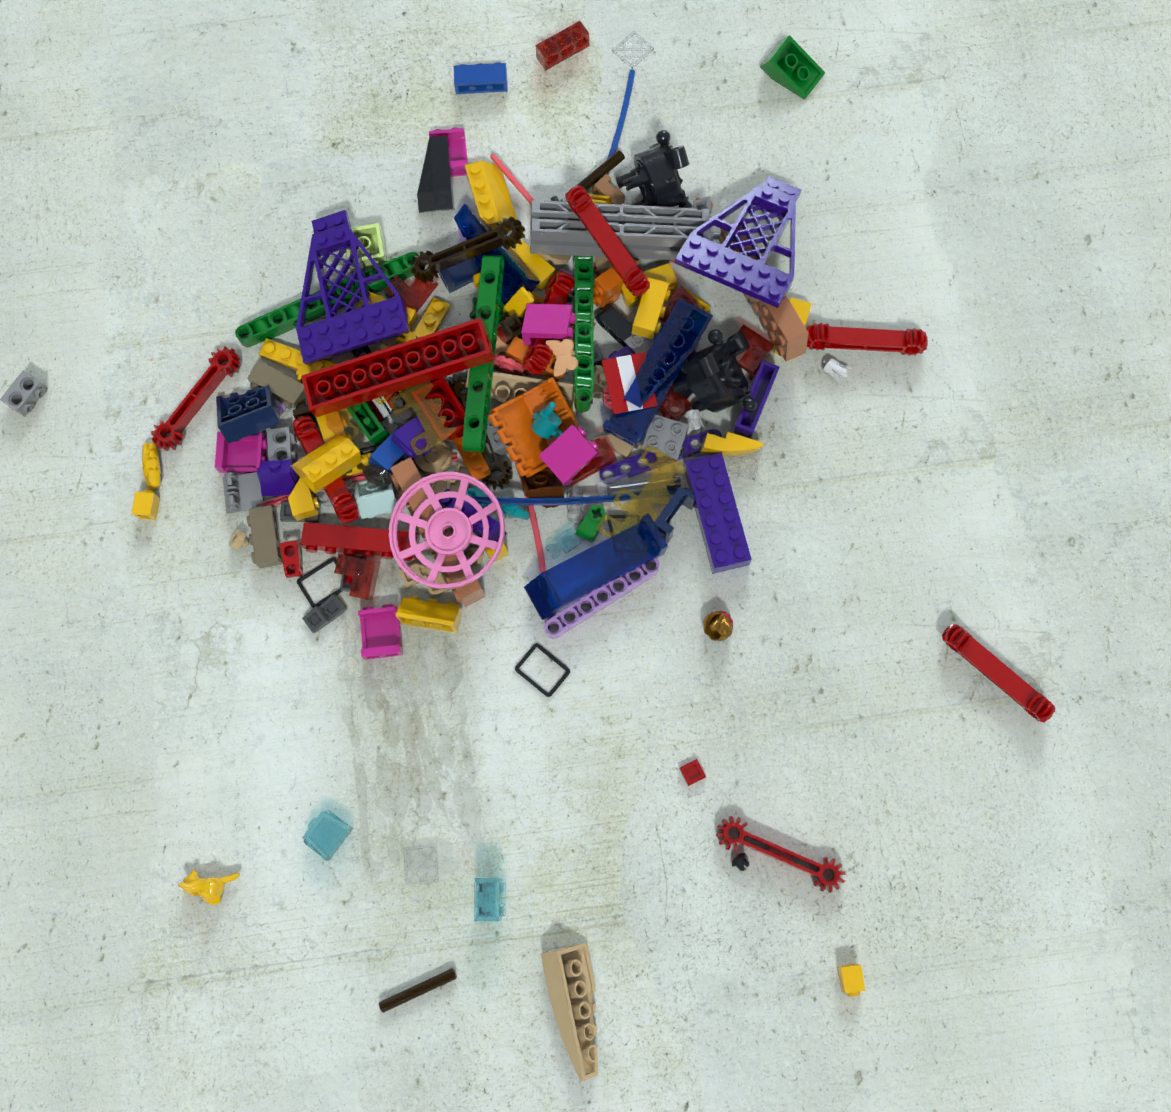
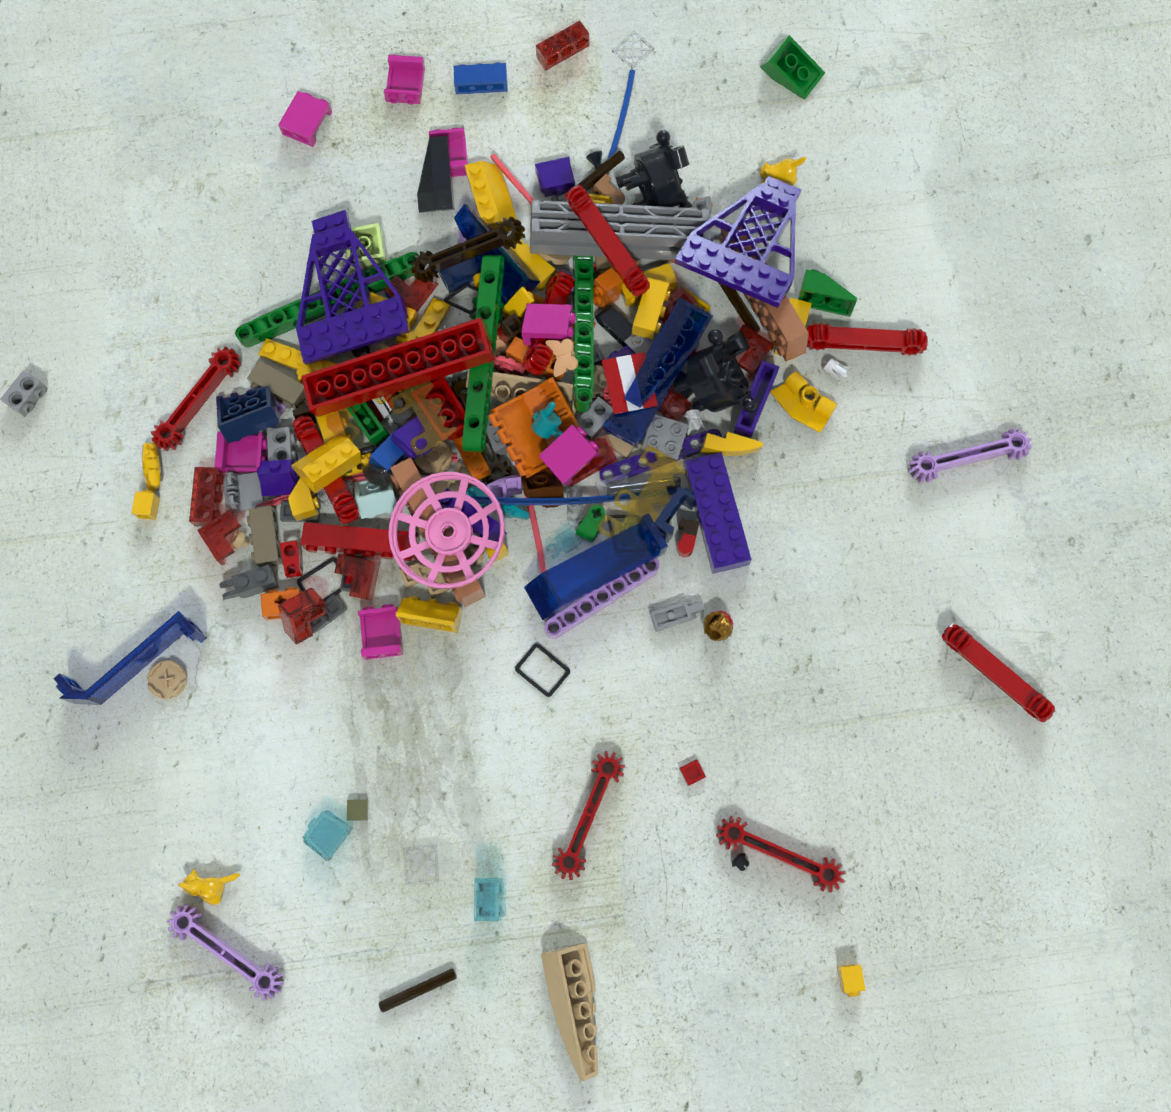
none -> clear blue panel [53,611,207,705]
none -> tan tile [147,660,187,699]
none -> lavender arm [167,904,284,1001]
none -> clear red brick [189,467,224,527]
none -> clear red panel [197,509,241,566]
none -> dark grey hinge [219,565,279,600]
none -> orange brick [260,587,305,620]
none -> dark pink panel [278,91,332,147]
none -> clear red panel [278,588,327,645]
none -> olive tile [347,800,368,821]
none -> dark pink panel [384,55,425,105]
none -> black piece [444,284,479,314]
none -> lavender slope [486,474,522,498]
none -> dark purple torso [535,157,575,197]
none -> red arm [552,751,625,880]
none -> light grey brick [576,396,616,442]
none -> black rock [586,151,602,169]
none -> light grey hinge [650,601,704,632]
none -> leg [677,518,699,557]
none -> dark brown axle [718,282,760,335]
none -> yellow animal [759,157,807,185]
none -> yellow panel [770,371,838,433]
none -> green slope [798,269,857,317]
none -> lavender arm [908,428,1032,483]

